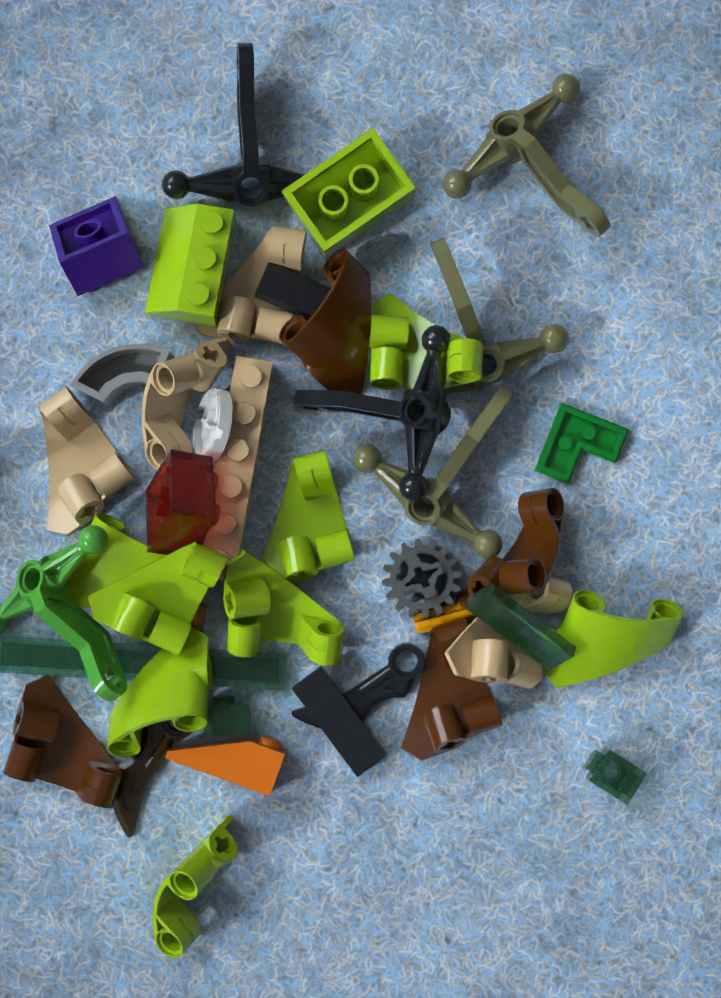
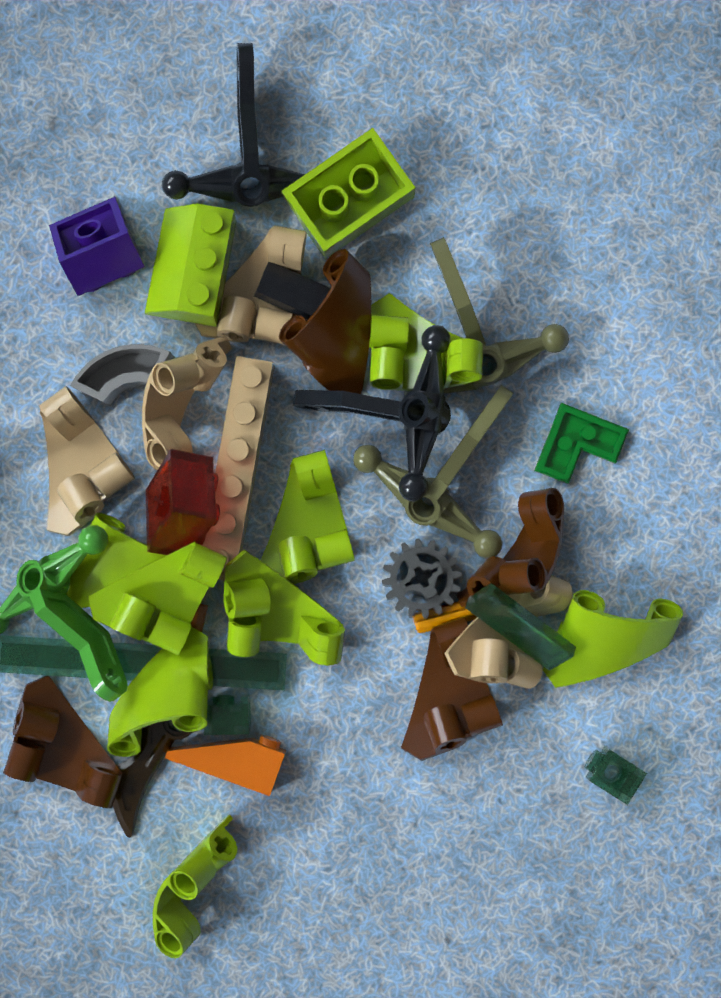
white tile [193,388,233,462] -> none
black piece [291,642,424,729] -> none
black tile [291,665,387,777] -> none
olive piece [443,74,611,238] -> none

